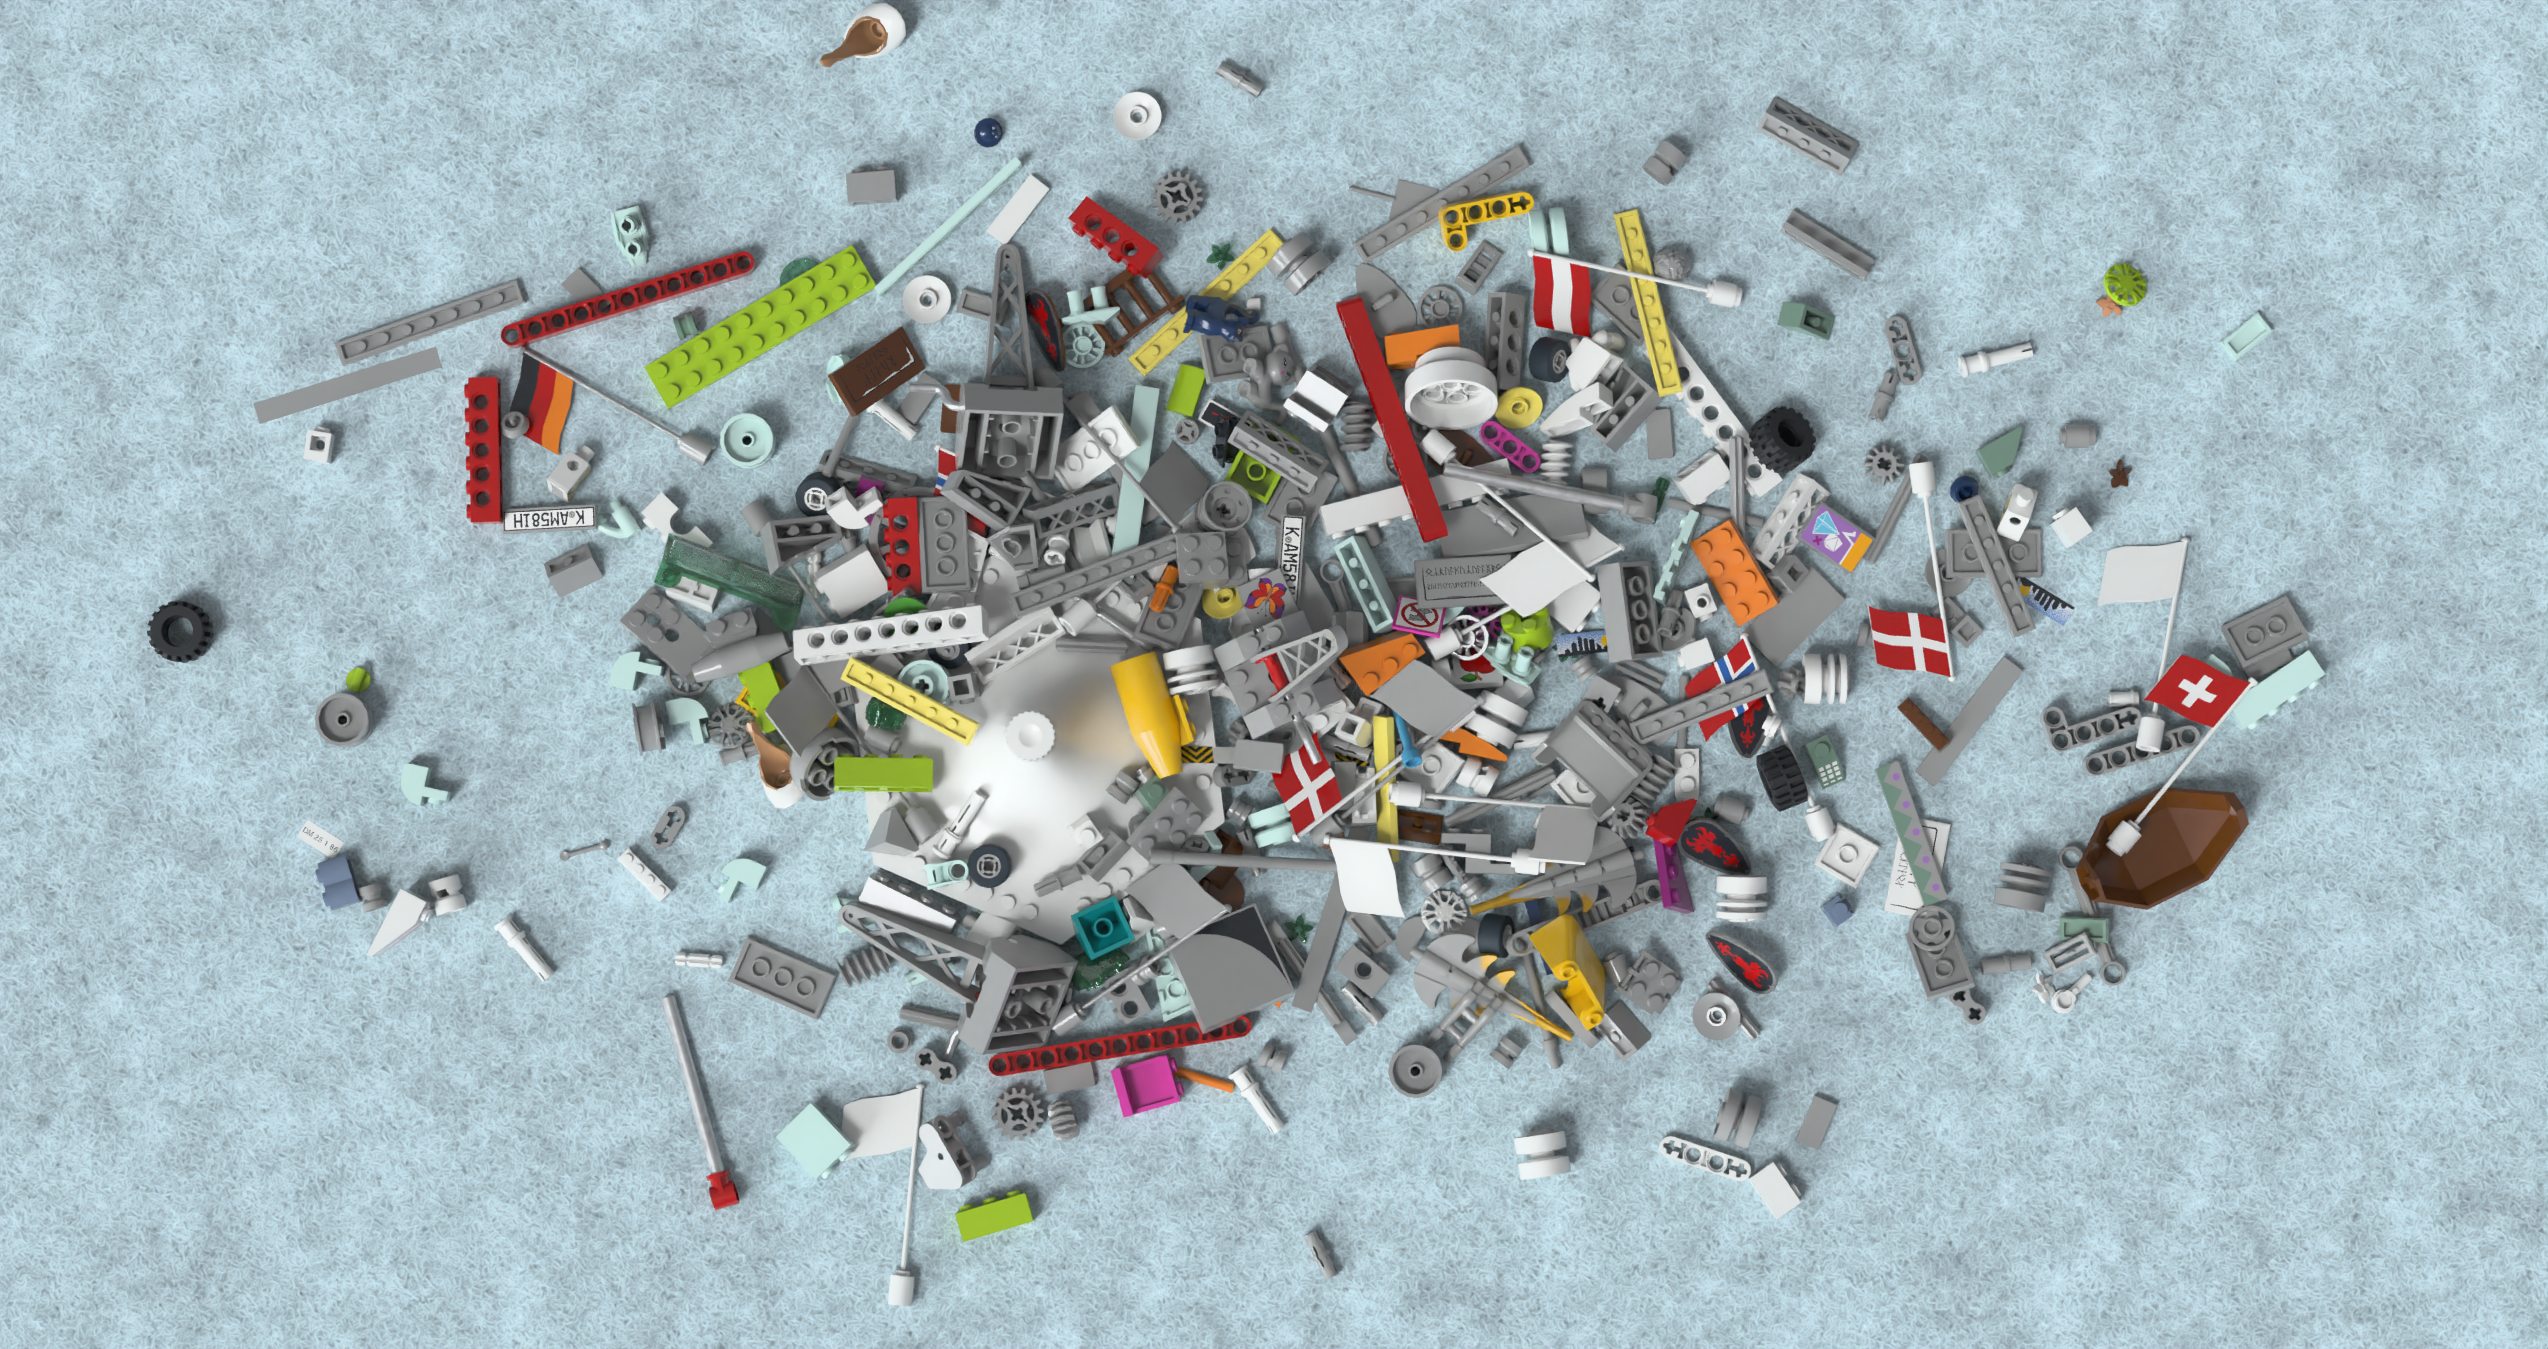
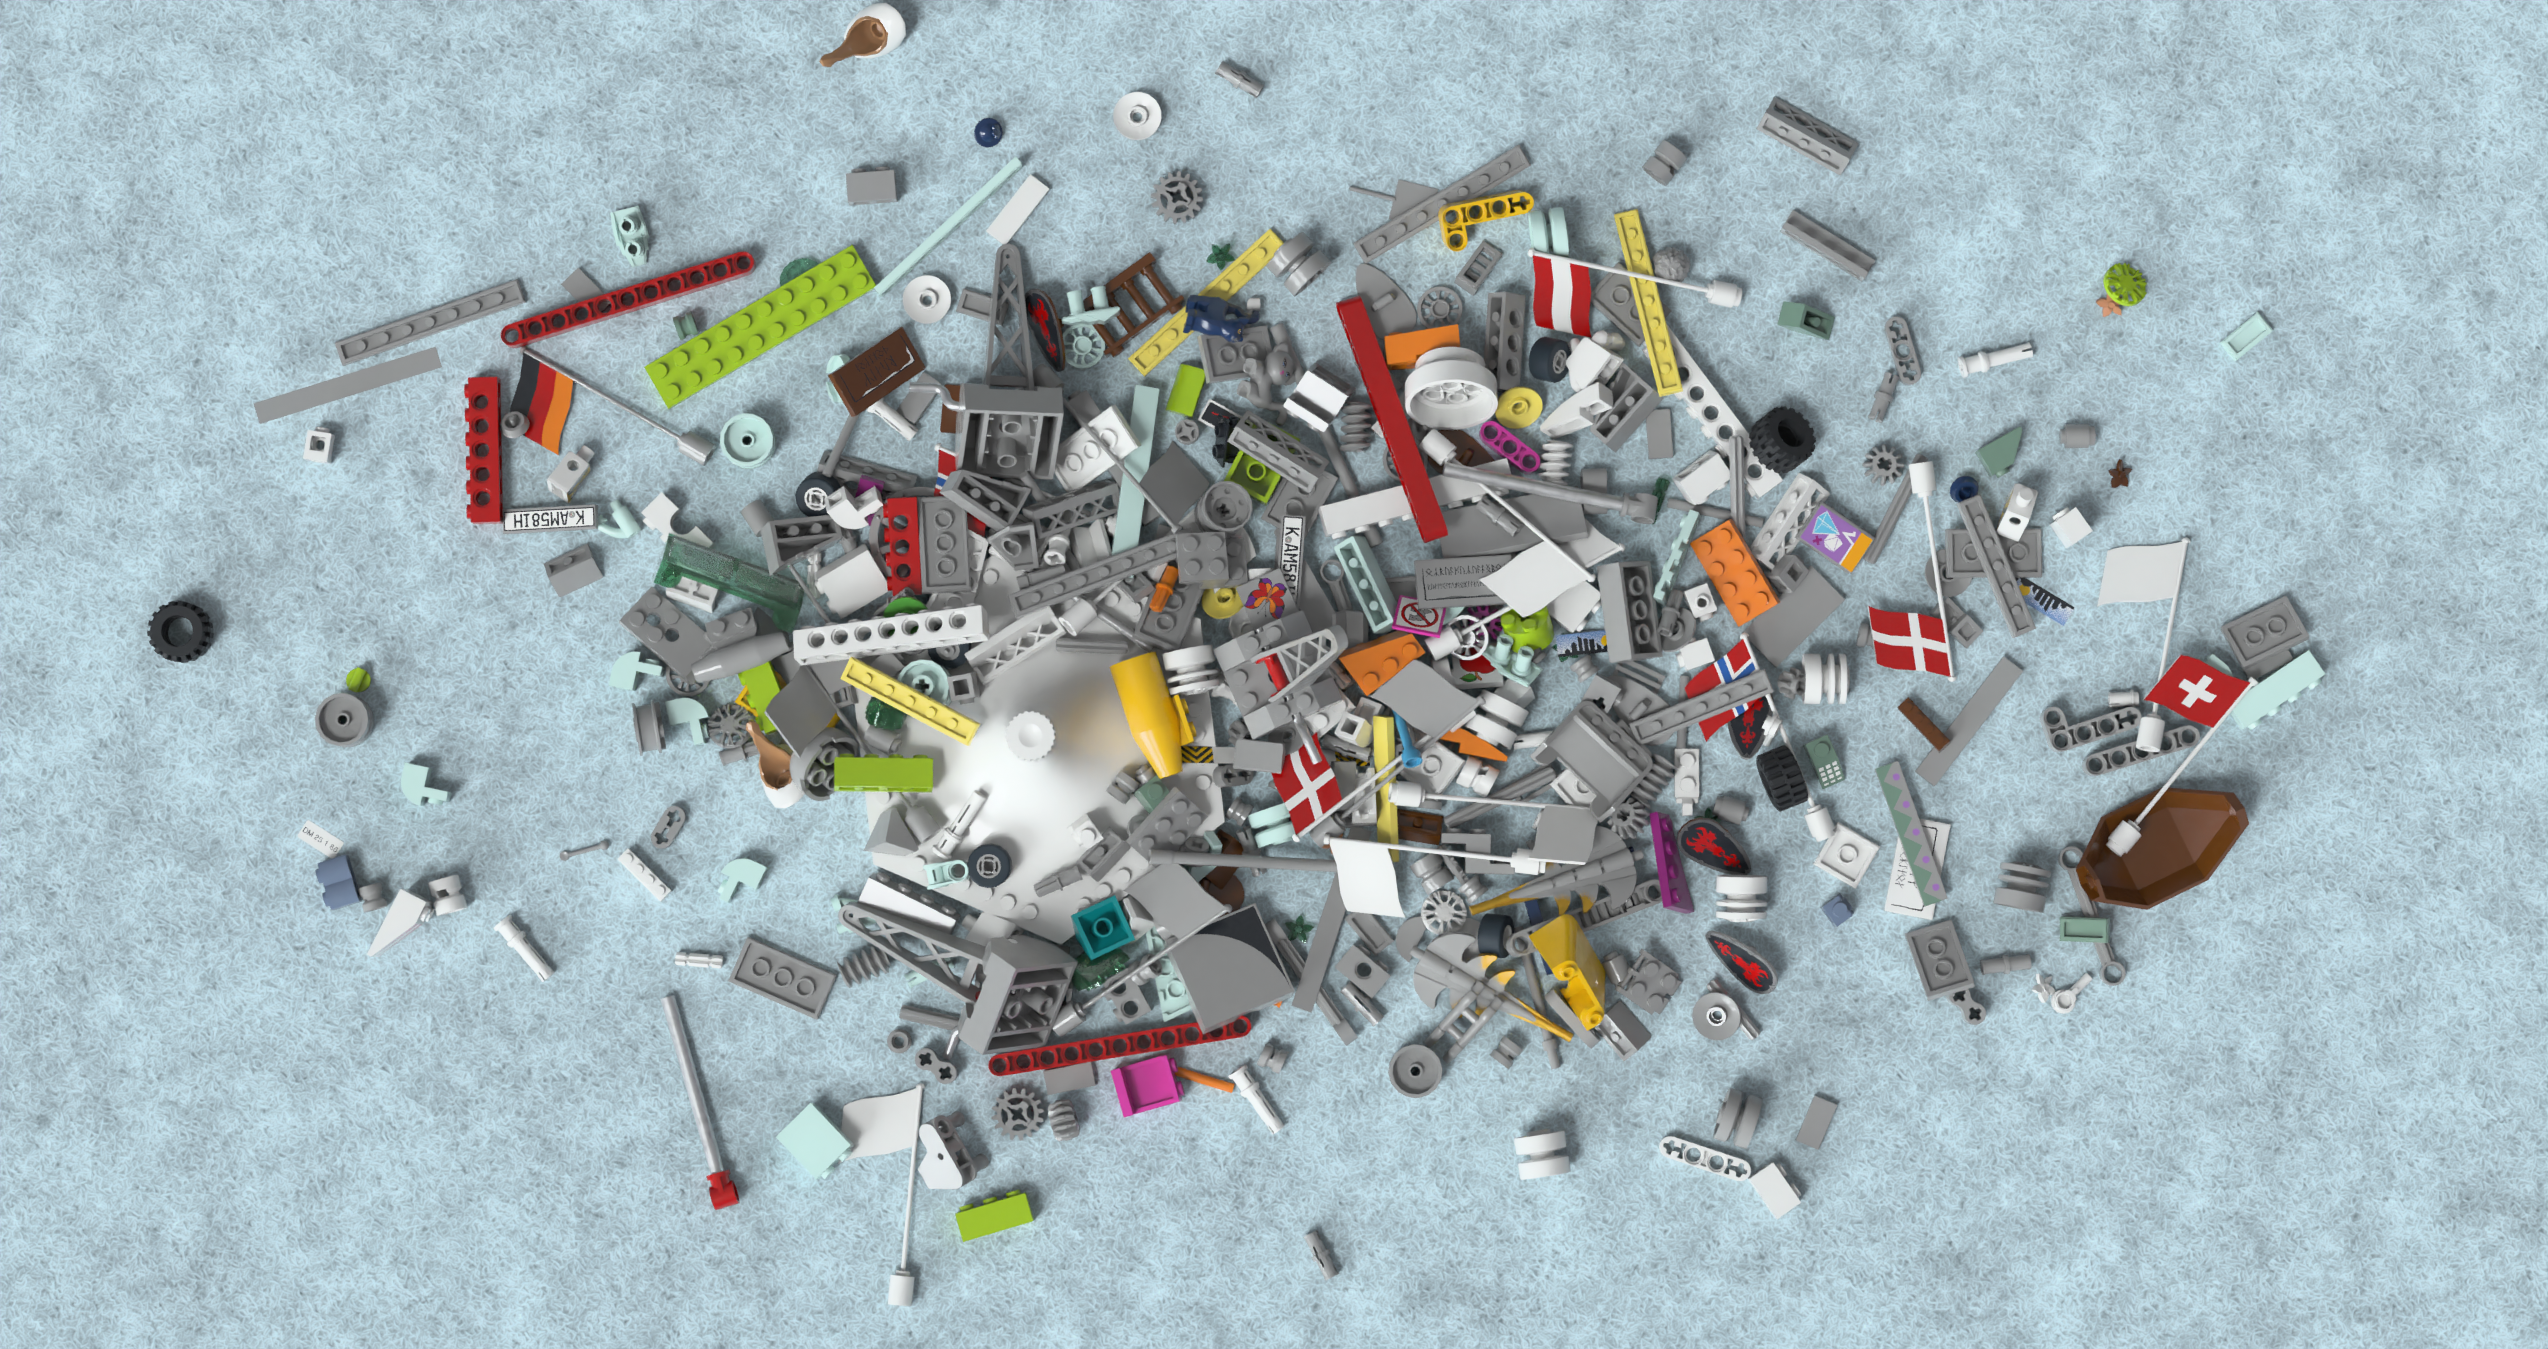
red brick [1068,196,1164,279] -> none
red slope [1645,799,1697,848] -> none
light grey wheel [1909,906,1955,951] -> none
light grey tile [2043,931,2098,974] -> none

